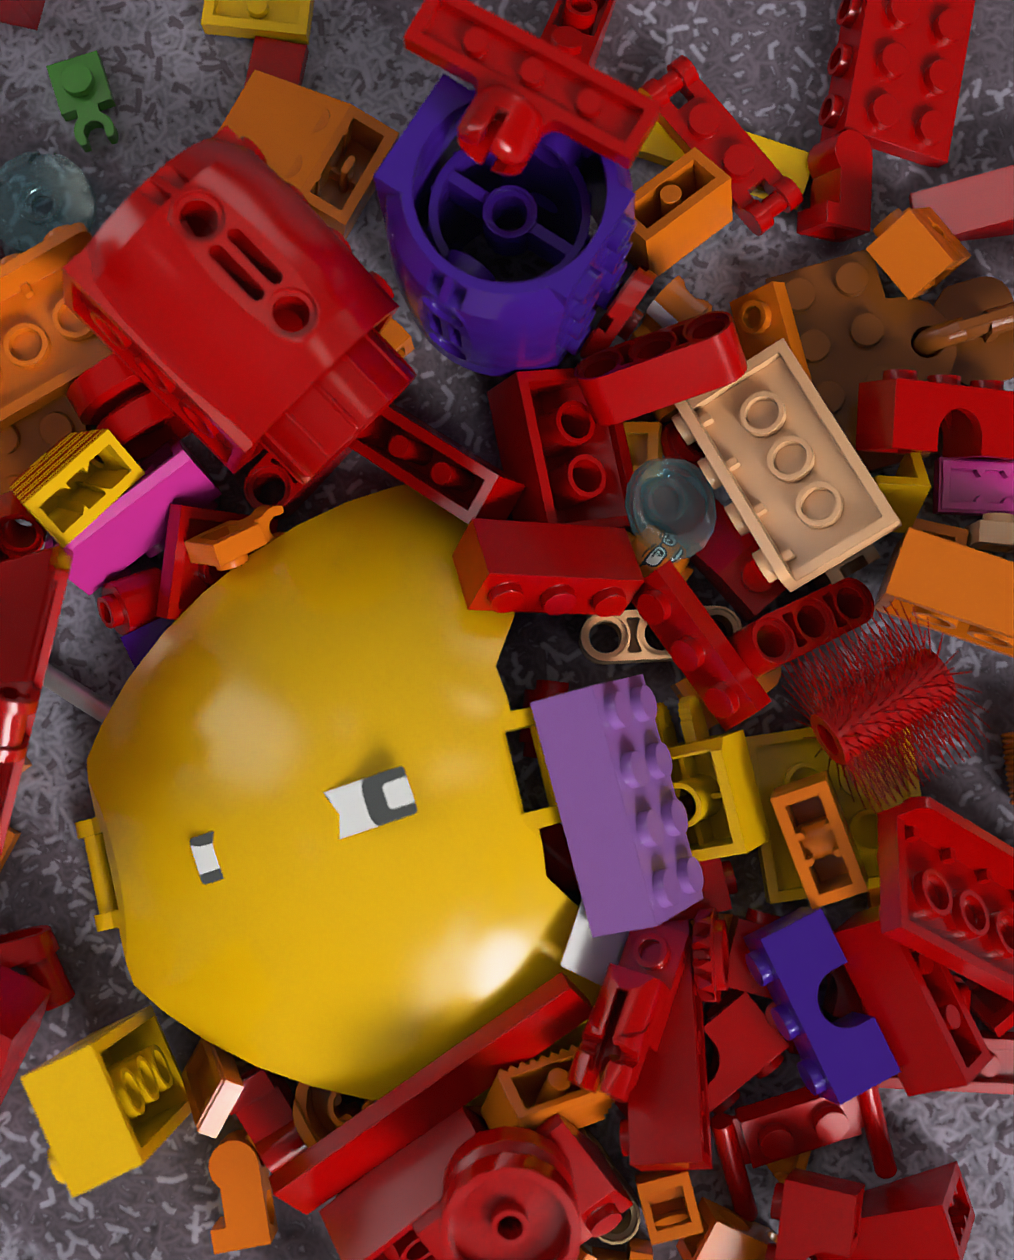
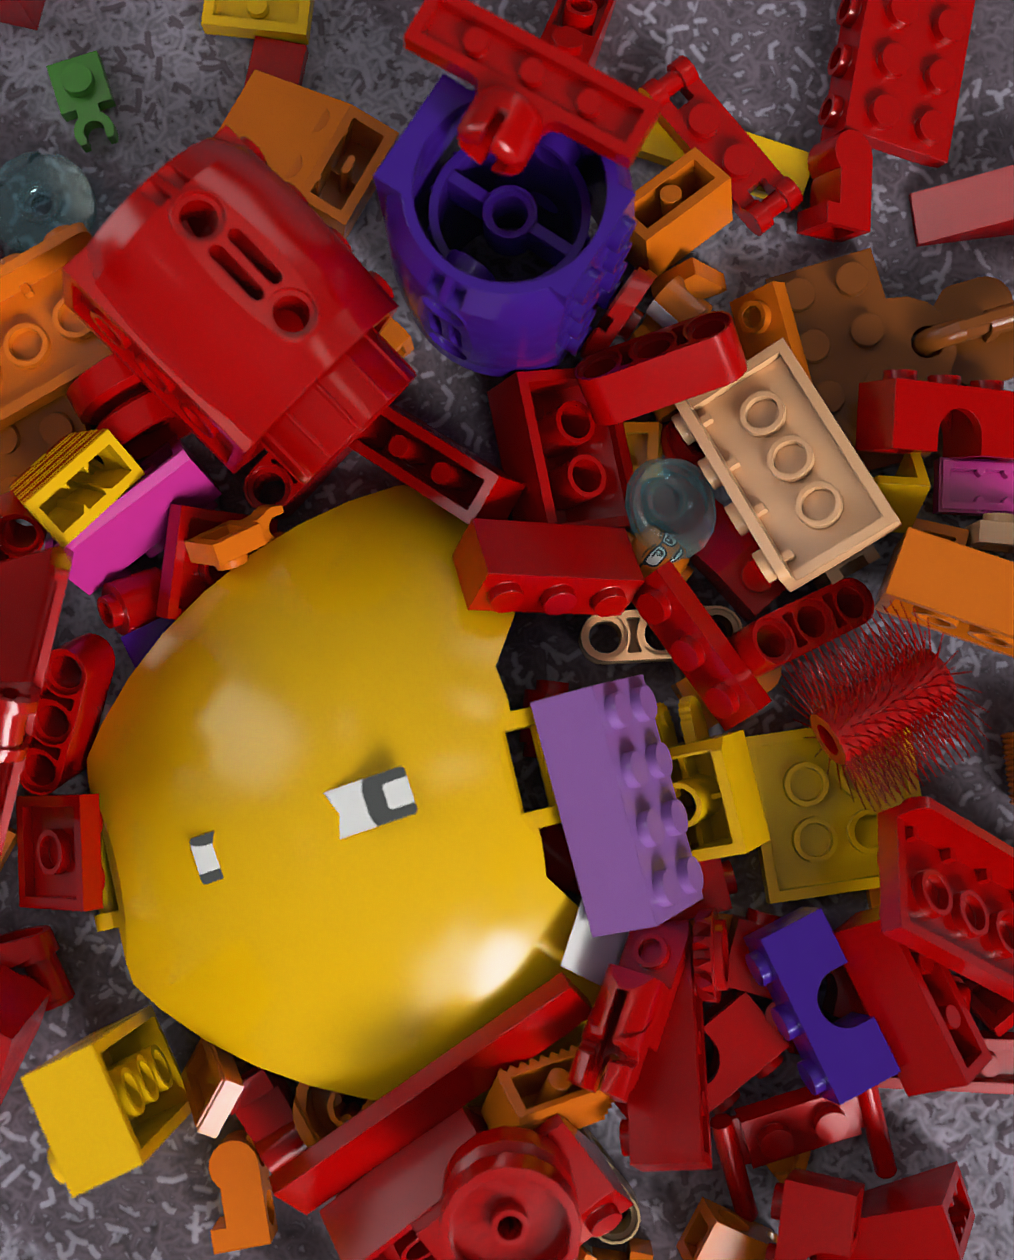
orange leg [635,1170,704,1245] -> none
orange brick [770,770,868,909] -> none
orange brick [866,207,972,300] -> none
none -> red plate [16,793,105,912]
none -> red beam [19,633,116,796]
none -> orange tile [651,257,727,299]

